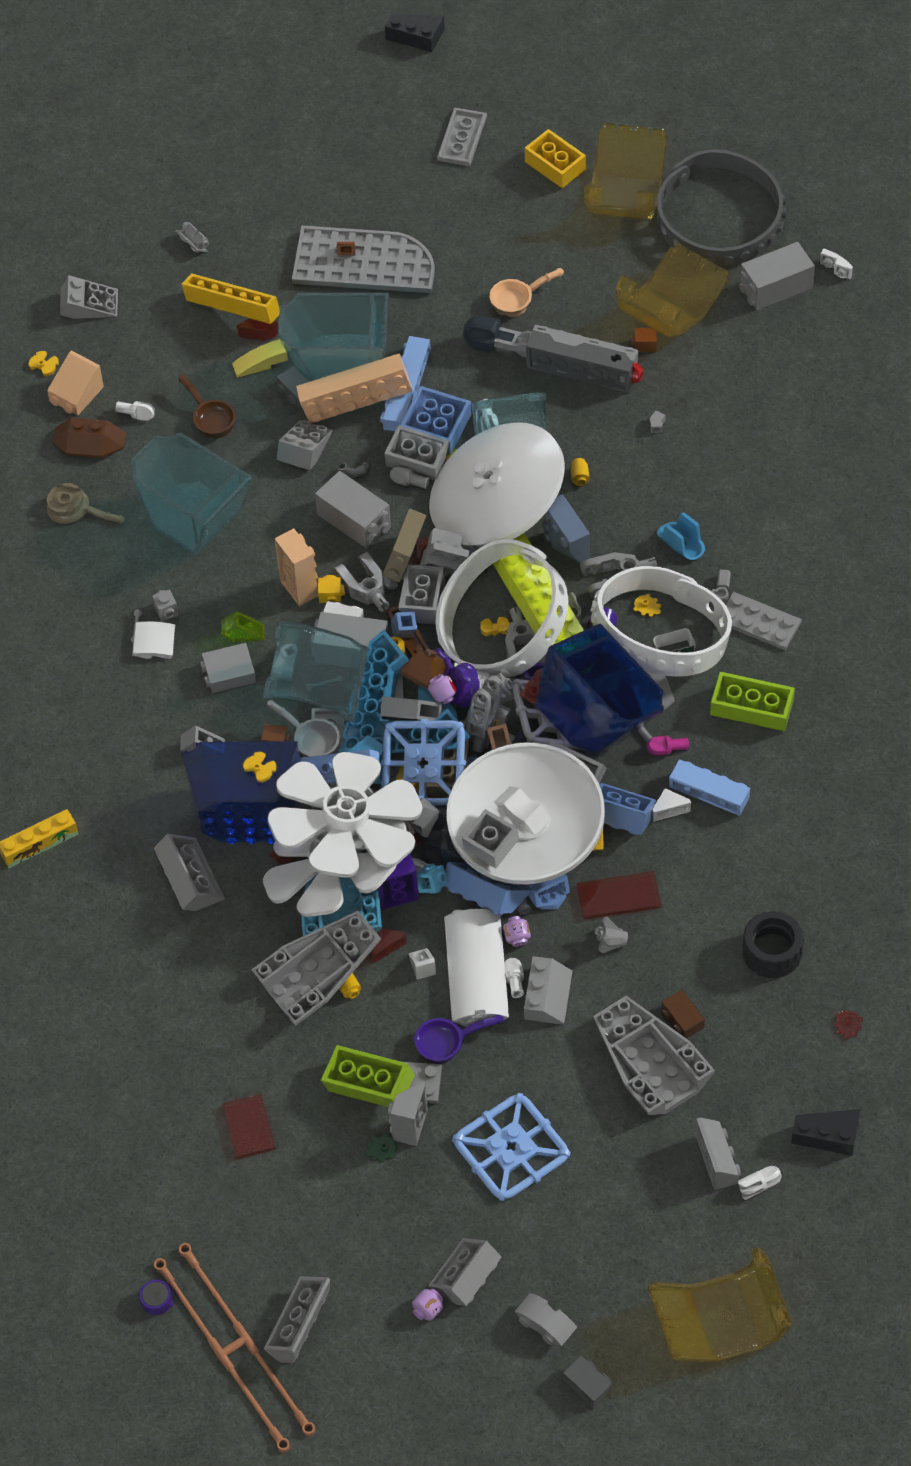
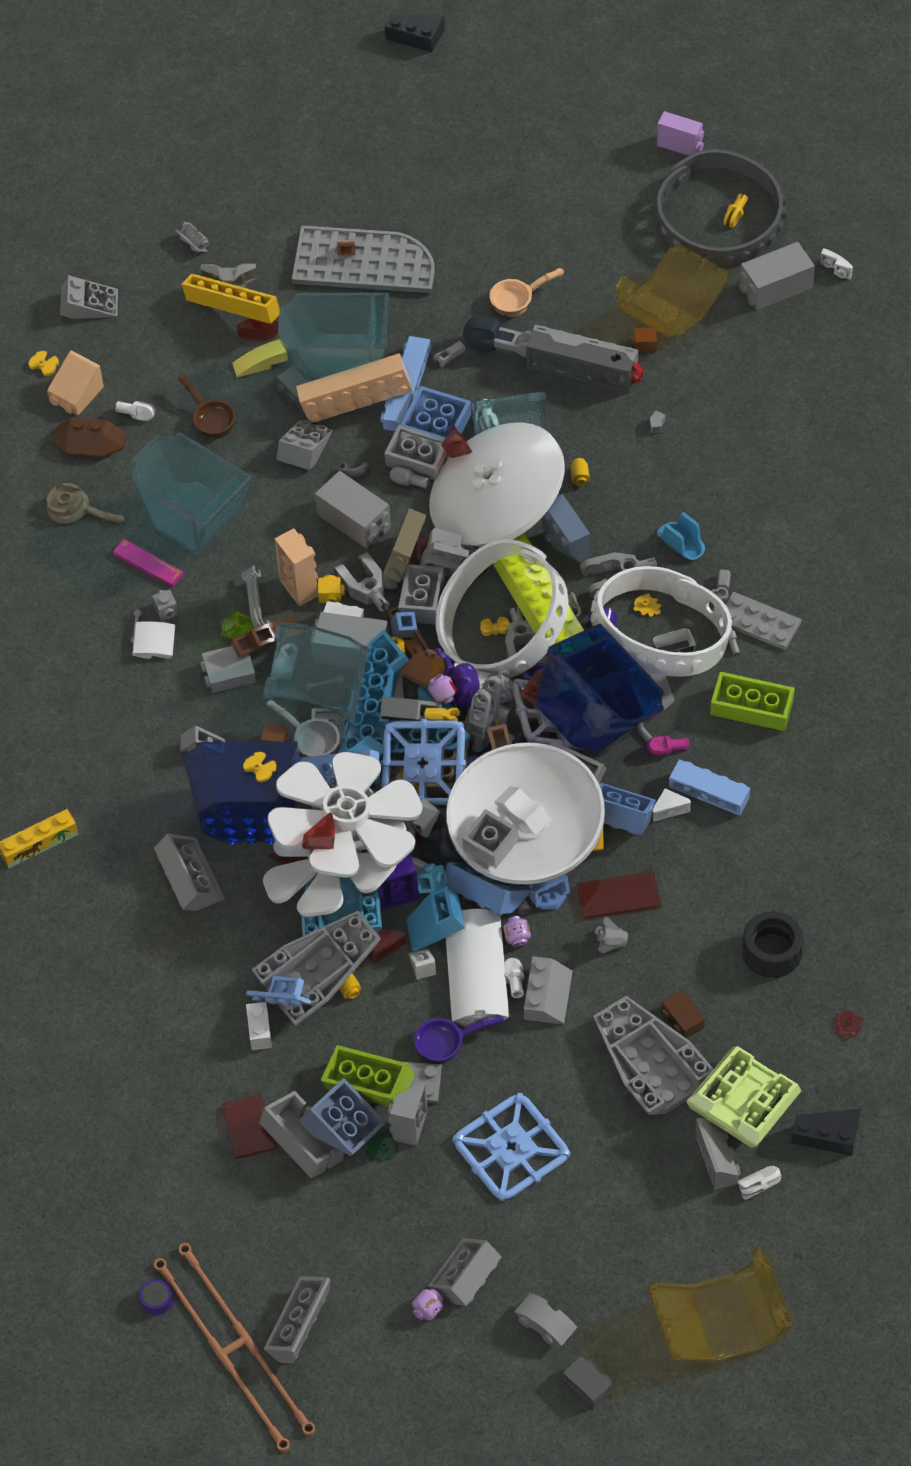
light grey tile [437,107,487,166] -> none
yellow brick [524,129,586,188] -> none
clear yellow windscreen [584,122,668,220] -> none
none -> dark pink tile [113,539,184,588]
none -> light grey piece [200,263,258,288]
none -> reddish brown slope [230,617,301,658]
none -> light grey piece [241,565,270,628]
none -> light blue bracket [246,976,311,1007]
none -> white brick [246,1002,272,1050]
none -> light grey piece [259,1091,345,1179]
none -> sand blue slope [298,1078,386,1156]
none -> clear red slope [302,812,335,849]
none -> dark azure slope [406,886,465,952]
none -> yellow bar [424,708,460,721]
none -> light grey bar [433,341,466,368]
none -> clear red slope [441,425,473,458]
none -> lavender brick [657,111,704,156]
none -> yellowish green piece [687,1046,801,1148]
none -> light grey bar [723,619,740,655]
none -> yellow arm [724,193,748,228]

